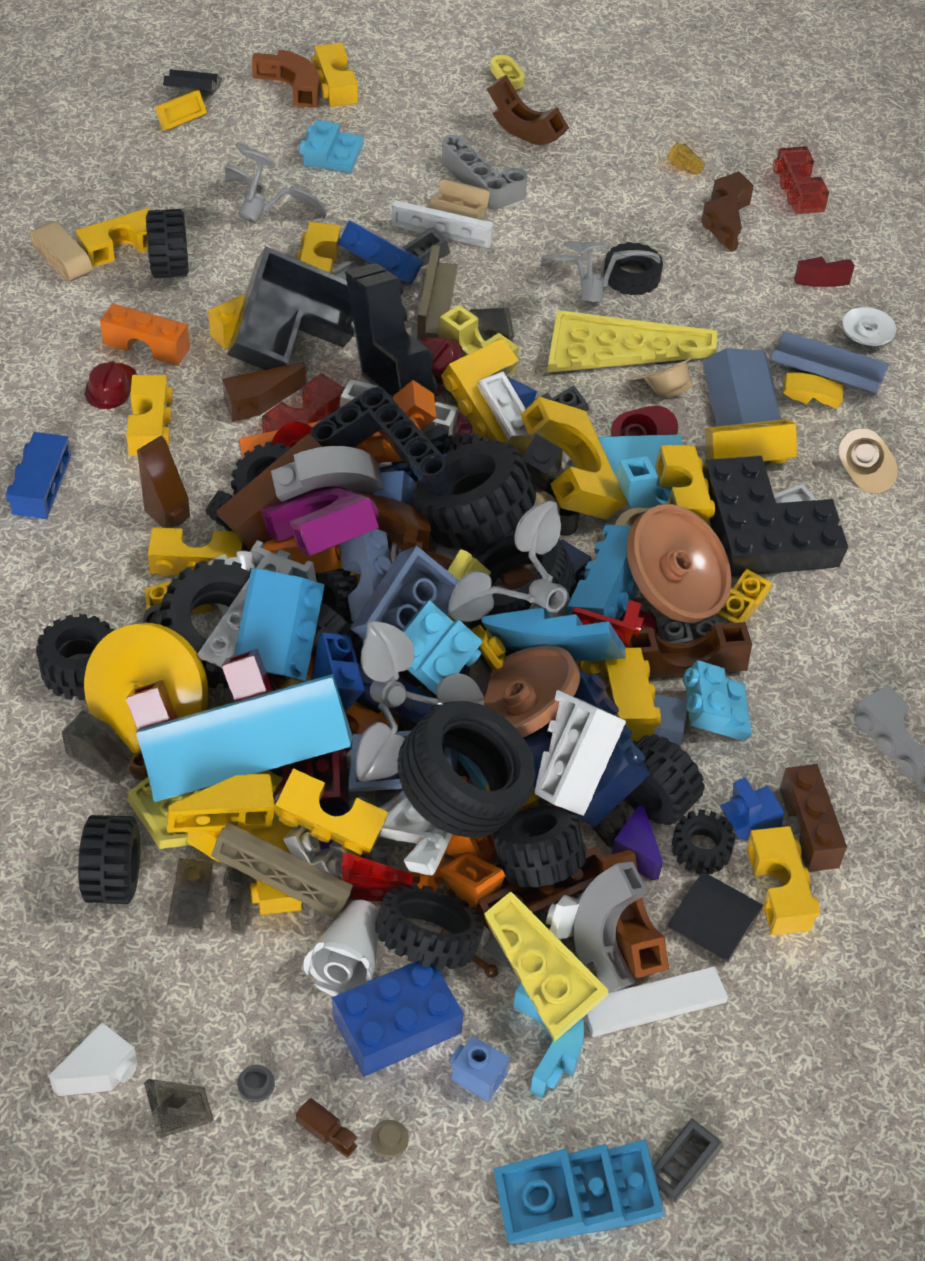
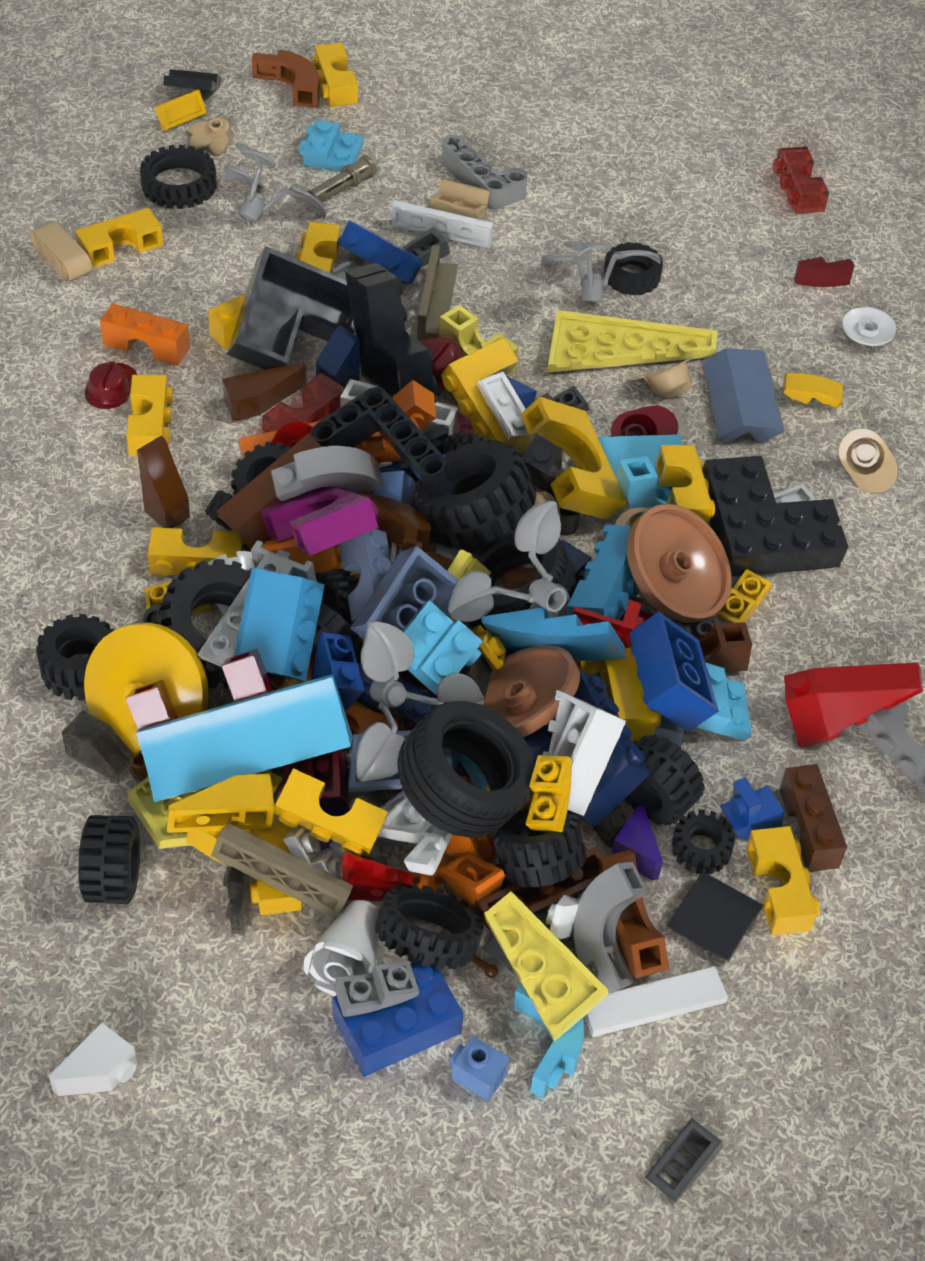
blue brick [6,432,71,519] -> none
clear smoke slope [144,1079,214,1139] -> none
black tyre [146,209,189,278] -> none
clear smoke slope [167,858,213,931] -> none
dark grey plate [237,1065,275,1102] -> none
reddish brown bar [296,1098,358,1158] -> none
dark tan plate [371,1120,409,1158] -> none
clear smoke slope [469,308,514,342] -> none
reddish brown arch [487,75,569,145] -> none
light yellow plate [490,55,525,90] -> none
dark azure slope [494,1139,666,1245] -> none
clear yellow cone [667,142,706,175] -> none
reddish brown arch [701,171,754,252] -> none
yellow brick [705,419,797,464] -> none
sand blue slope [770,331,889,394] -> none
none -> black tyre [140,145,217,209]
none -> tan plate [187,117,230,156]
none -> dark tan pin [307,155,377,202]
none -> dark blue slope [316,325,360,396]
none -> light grey slope [334,961,419,1017]
none -> yellow slope [526,755,572,832]
none -> blue brick [629,612,719,732]
none -> red wedge [784,662,923,747]

